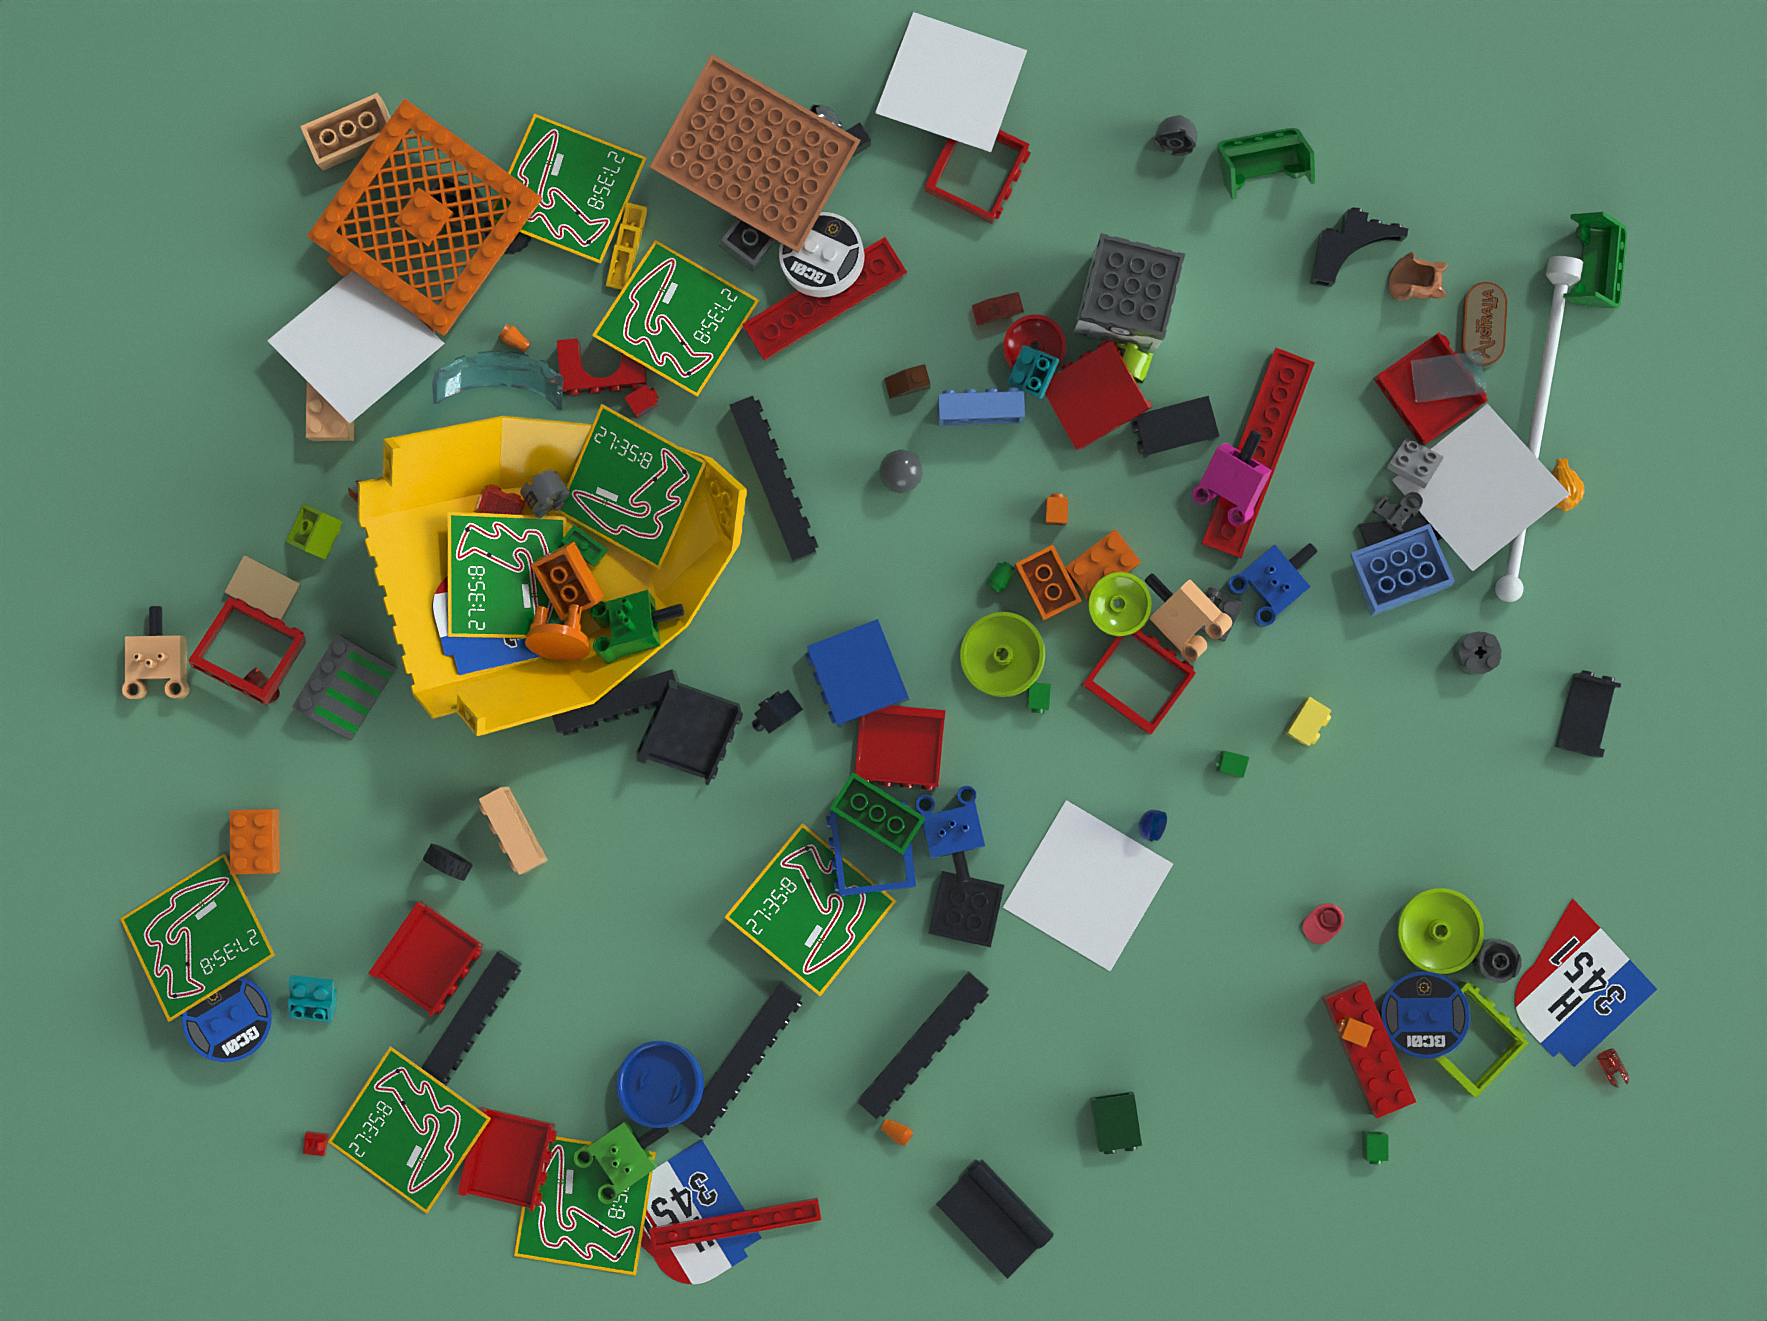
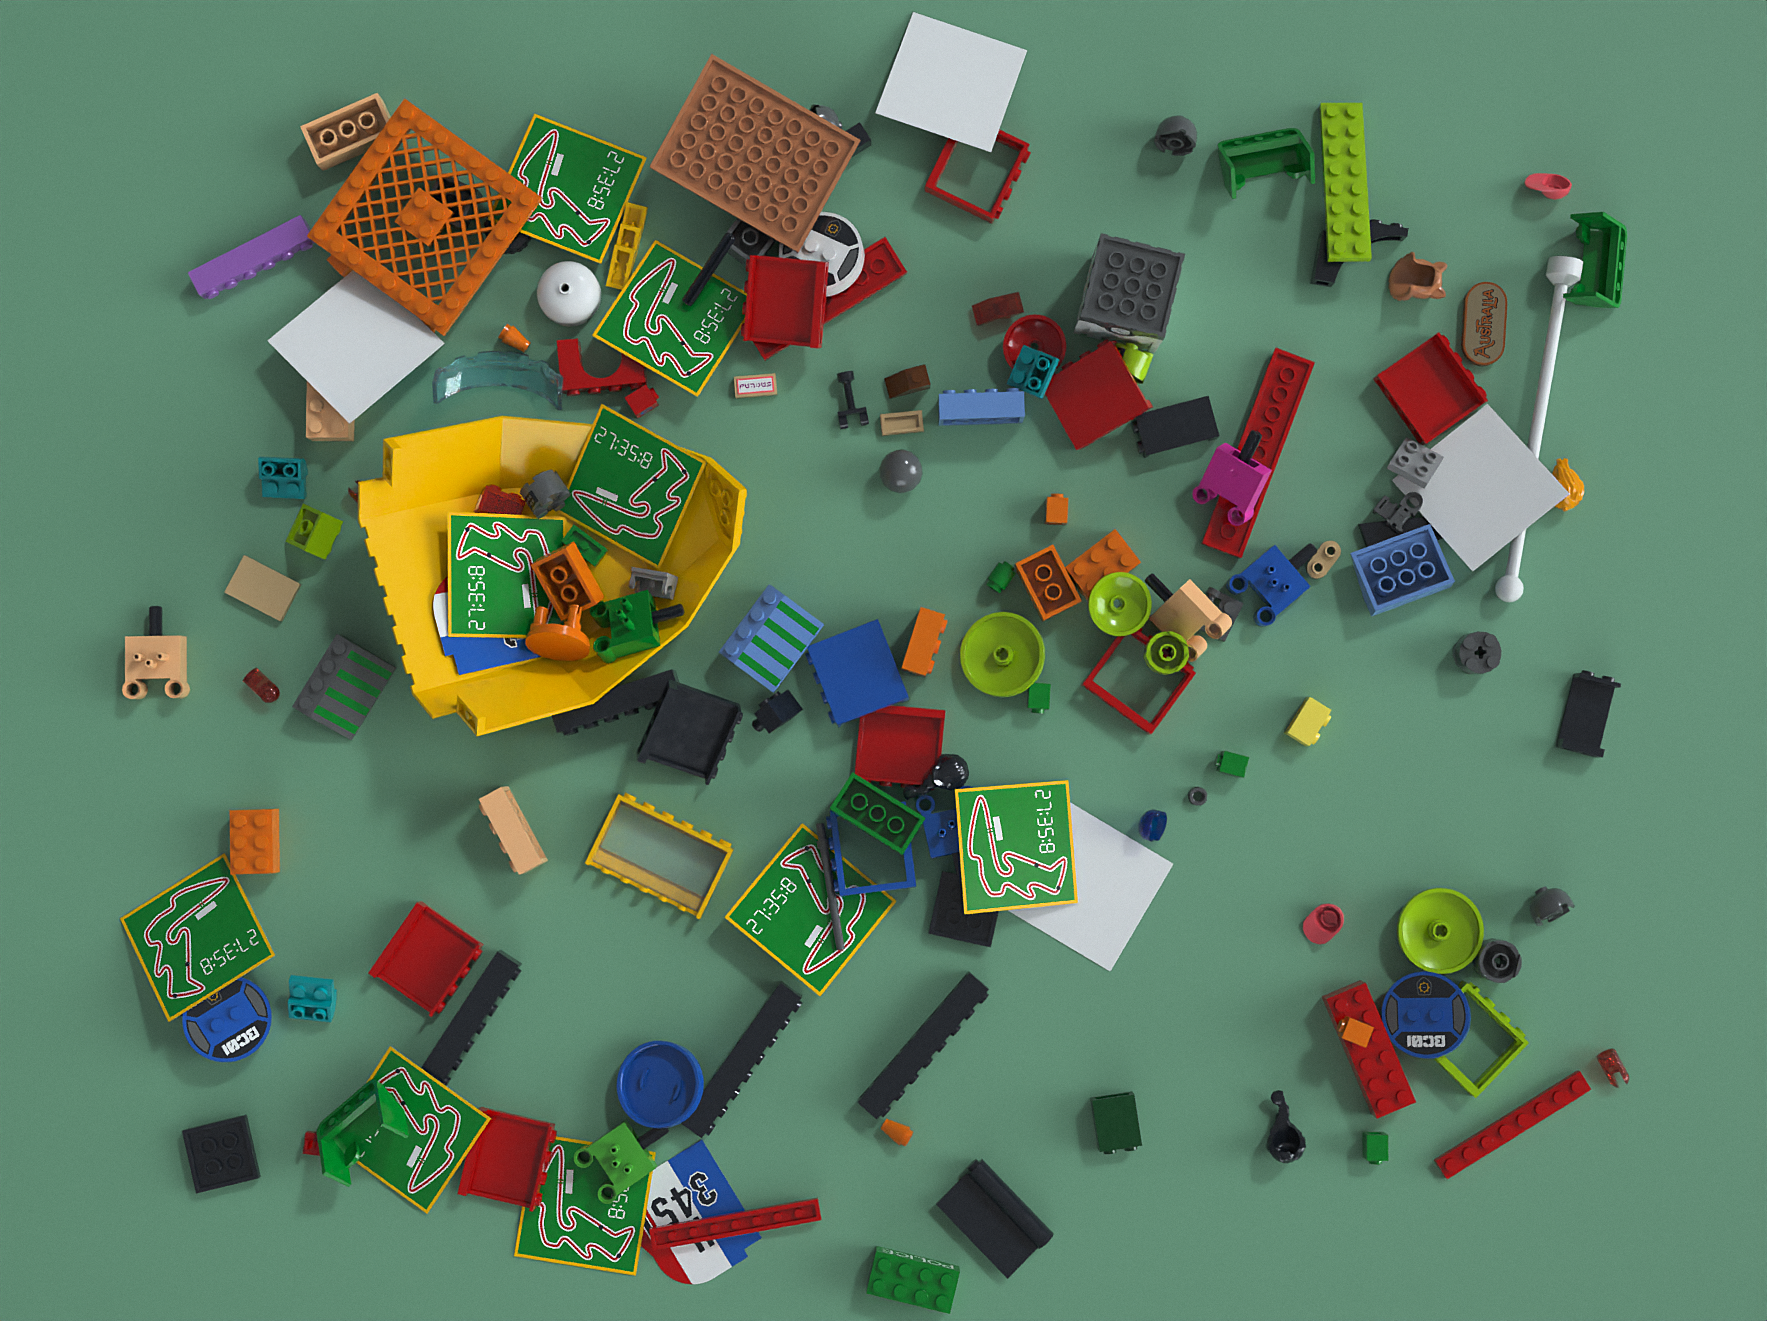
red window [188,597,306,706] -> none
black tyre [423,843,473,881] -> none
black brick [730,395,819,563] -> none
clear light blue piece [1411,351,1485,403] -> none
sticker [1515,899,1657,1067] -> none
none -> black plate [182,1114,261,1194]
none -> medium lavender brick [188,215,315,299]
none -> teal brick [258,456,308,499]
none -> green windscreen [317,1079,409,1187]
none -> white cylinder [537,261,601,327]
none -> clear window [585,792,734,919]
none -> light grey hinge [629,567,678,600]
none -> black axle [682,232,736,306]
none -> medium blue slope [719,584,824,693]
none -> tile [734,373,777,399]
none -> red panel [741,255,829,348]
none -> dark grey bar [816,823,845,951]
none -> black bar [837,371,869,429]
none -> green brick [866,1246,960,1314]
none -> tan tile [880,410,924,436]
none -> orange brick [901,607,948,677]
none -> black hair [903,754,969,800]
none -> green sticker [955,780,1078,914]
none -> lime brick [1143,631,1189,675]
none -> dark grey axle [1188,786,1208,806]
none -> black hair [1266,1090,1306,1164]
none -> tan plate [1306,541,1341,579]
none -> lime plate [1319,103,1372,262]
none -> red plate [1434,1070,1592,1179]
none -> coral cap [1525,173,1572,200]
none -> dark grey cylinder [1529,886,1575,926]

